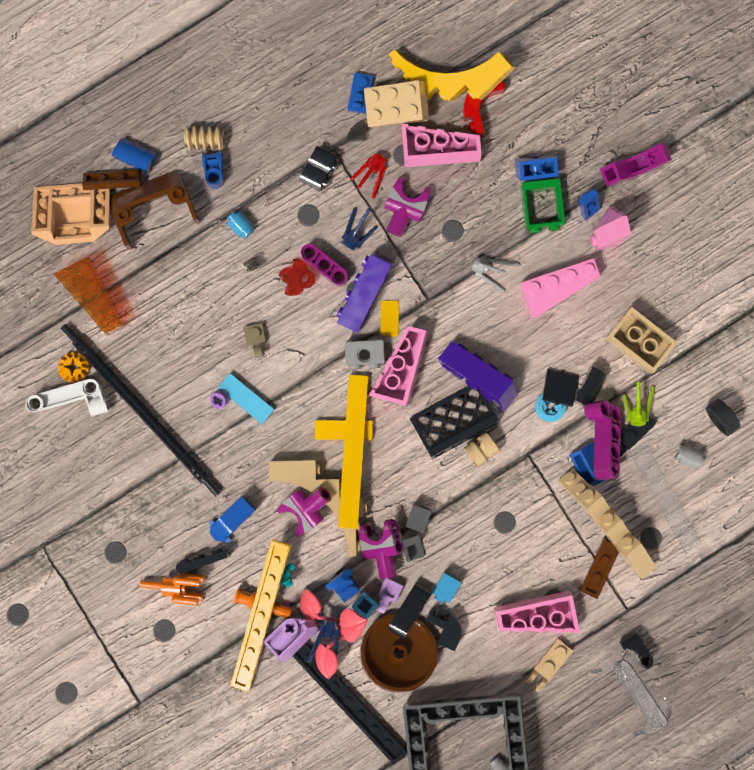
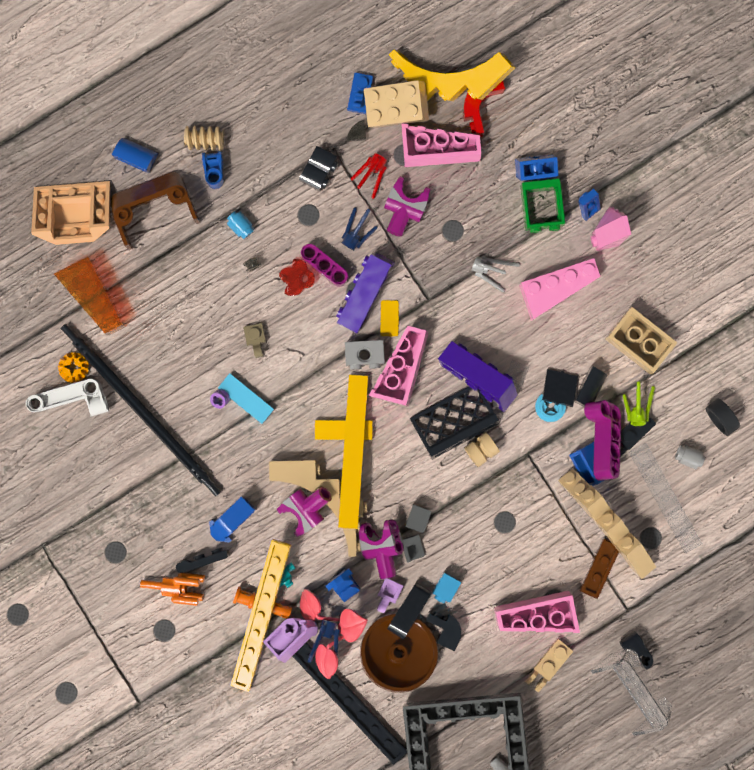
reddish brown tile [82,169,141,190] -> none
dark azure brick [351,591,379,619] -> none
magenta arch [600,142,672,187] -> none

